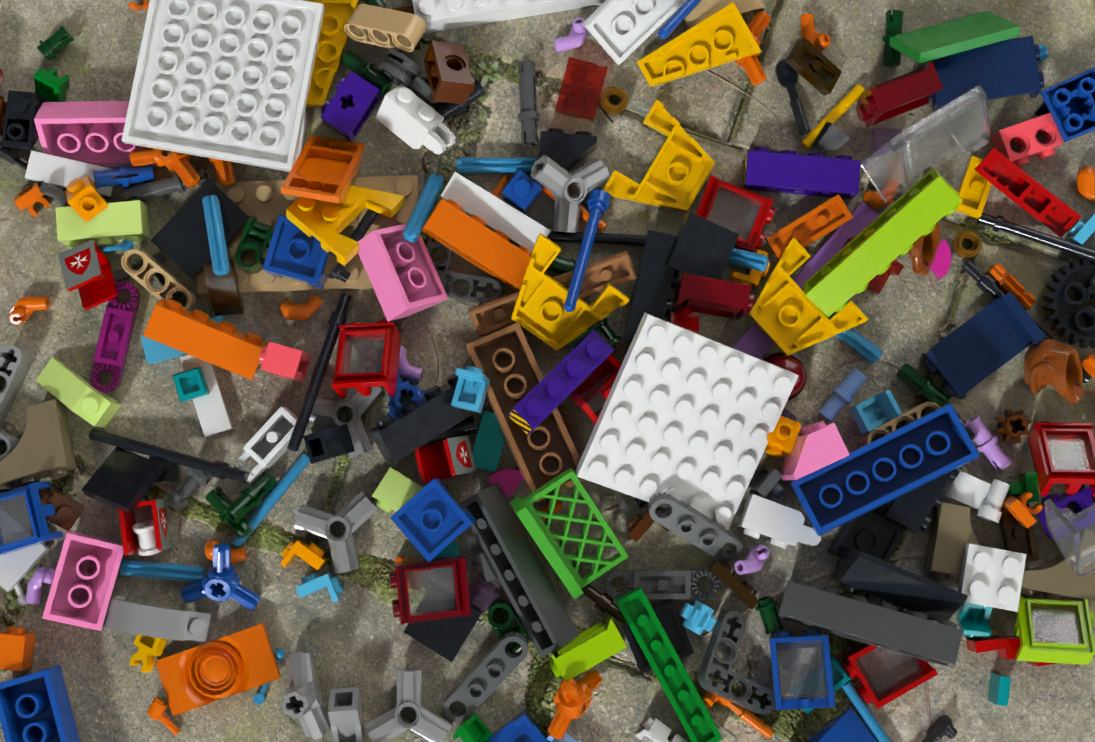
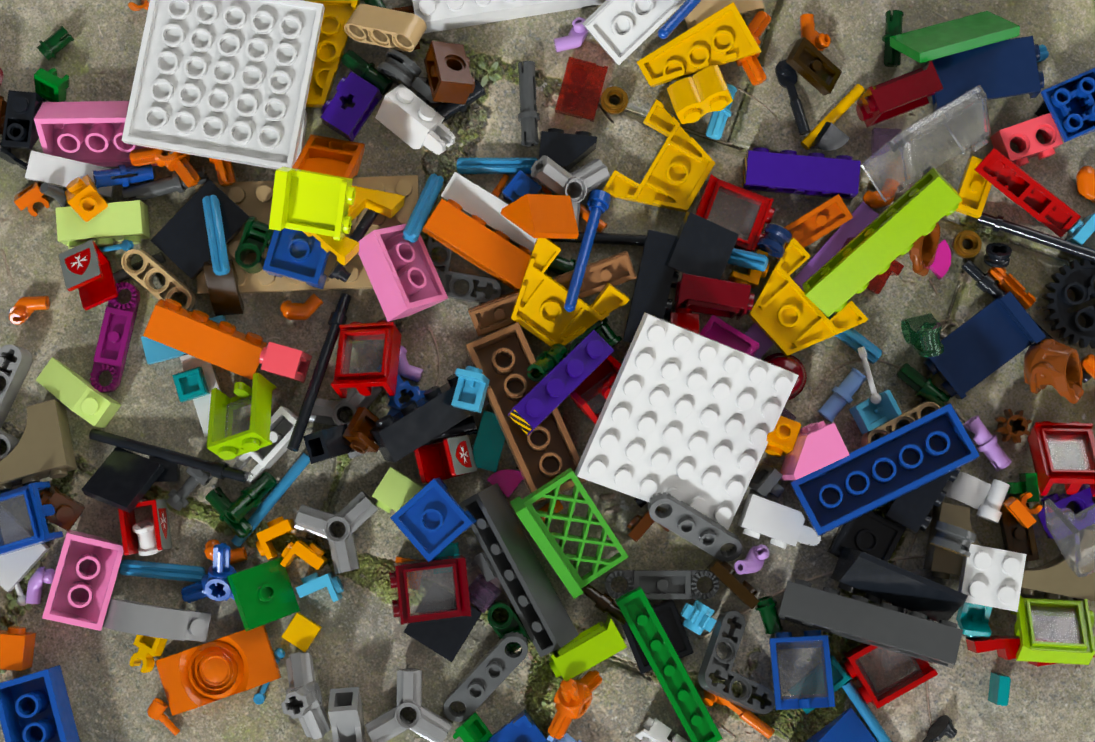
none -> lime window [207,372,277,460]
none -> green plate [227,557,300,631]
none -> light orange bracket [255,516,296,560]
none -> neon yellow panel [269,167,356,241]
none -> yellow tile [281,612,322,652]
none -> reddish brown bracket [342,407,380,454]
none -> orange slope [501,194,579,239]
none -> dark green pin [527,343,568,382]
none -> yellow brick [667,65,733,124]
none -> dark pink tile [699,315,760,356]
none -> medium azure axle [705,84,737,140]
none -> dark blue wheel [757,224,792,258]
none -> white hinge [858,346,882,404]
none -> clear green piece [901,313,944,357]
none -> dark grey wheel [929,521,977,557]
none -> black bush [984,243,1012,268]

